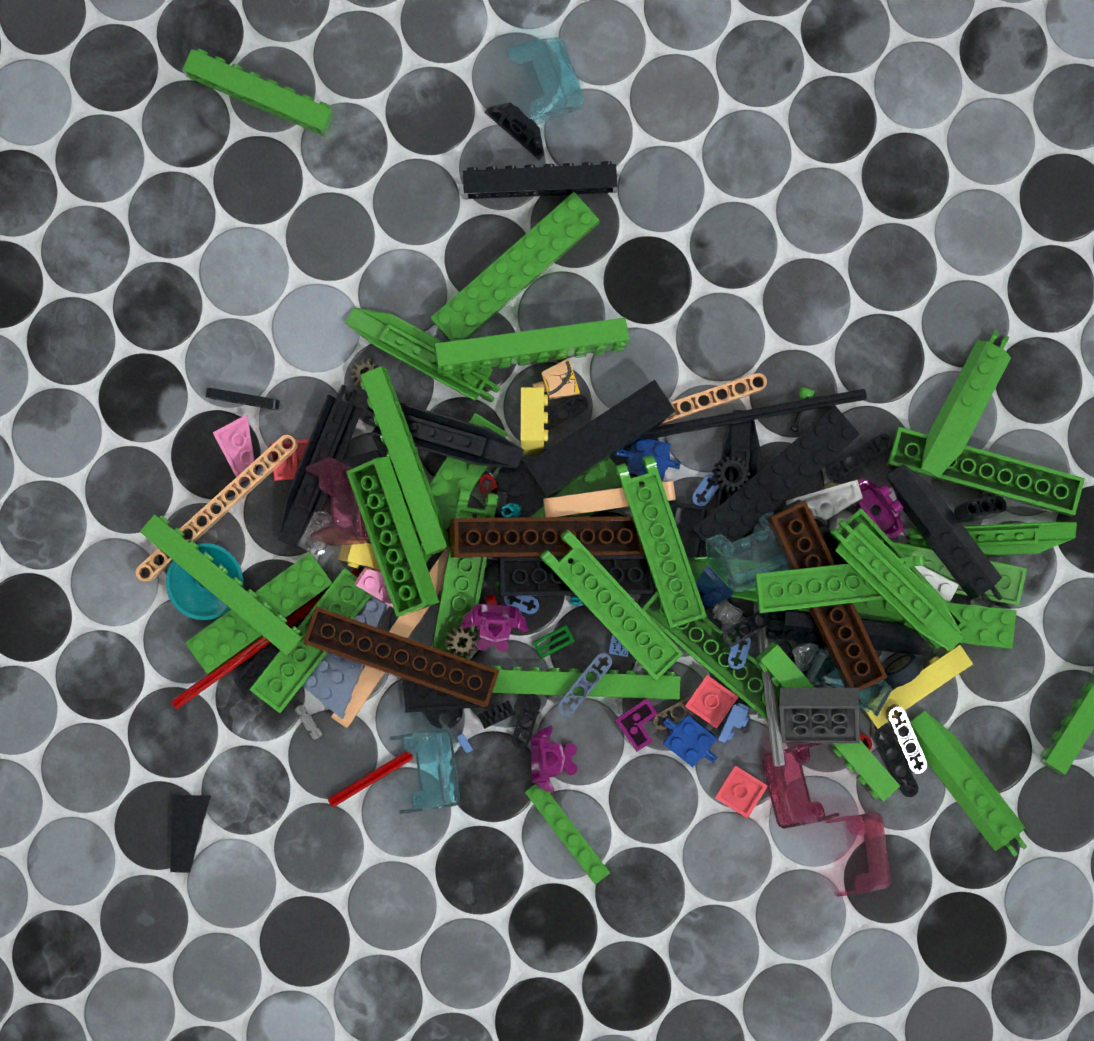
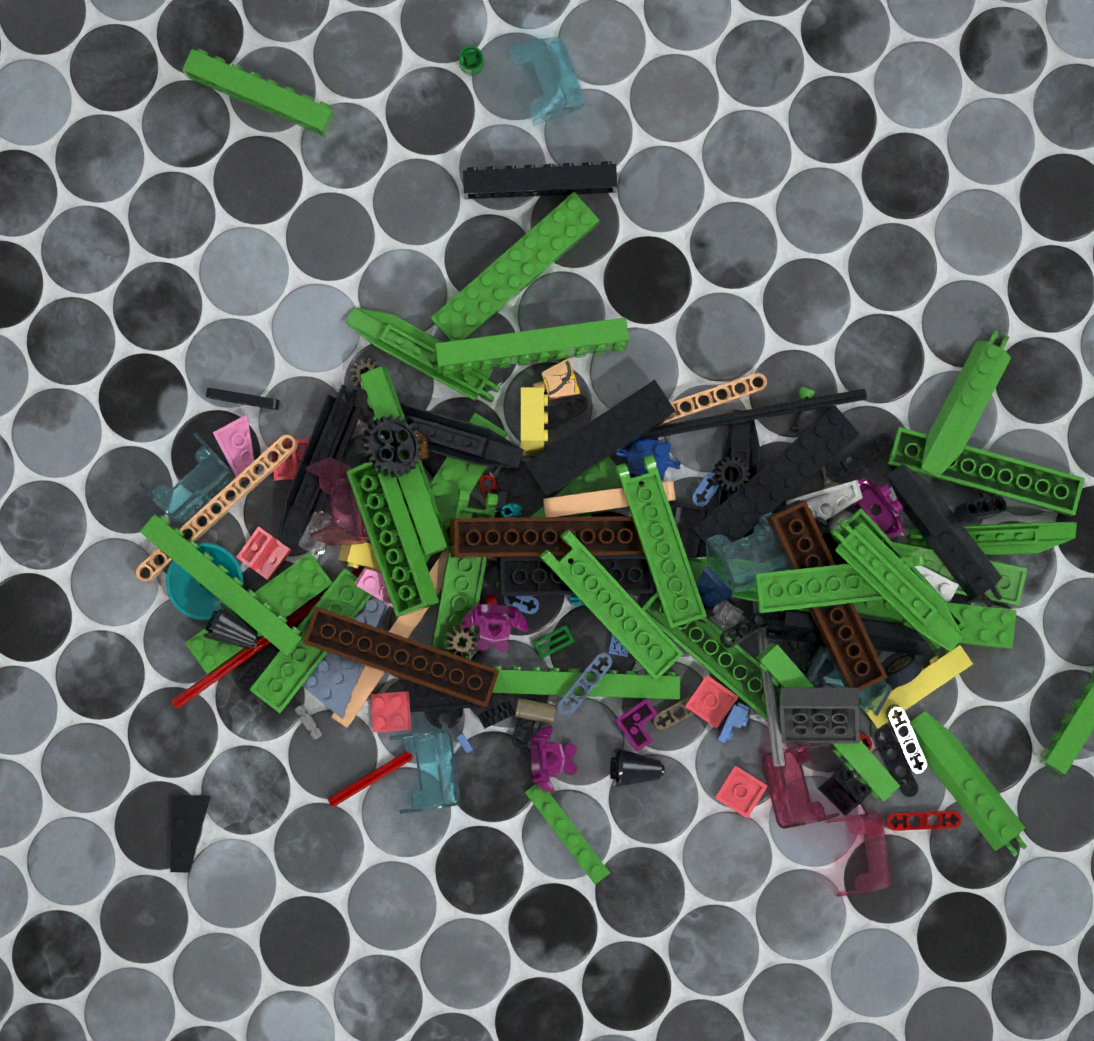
black wing [484,102,544,160] -> none
blue plate [662,713,718,767] -> none
medium blue beam [728,633,751,669] -> none
clear piece [792,643,819,672] -> none
none -> clear light blue windscreen [139,432,236,527]
none -> black cone [203,602,259,649]
none -> coral slope [236,526,292,581]
none -> black gear [361,415,423,478]
none -> coral plate [371,691,411,732]
none -> clear orange arm [415,432,428,458]
none -> green wheel [459,46,484,76]
none -> dark tan pin [515,698,557,724]
none -> black cone [610,748,665,787]
none -> black plate [818,766,870,816]
none -> red beam [886,811,962,831]

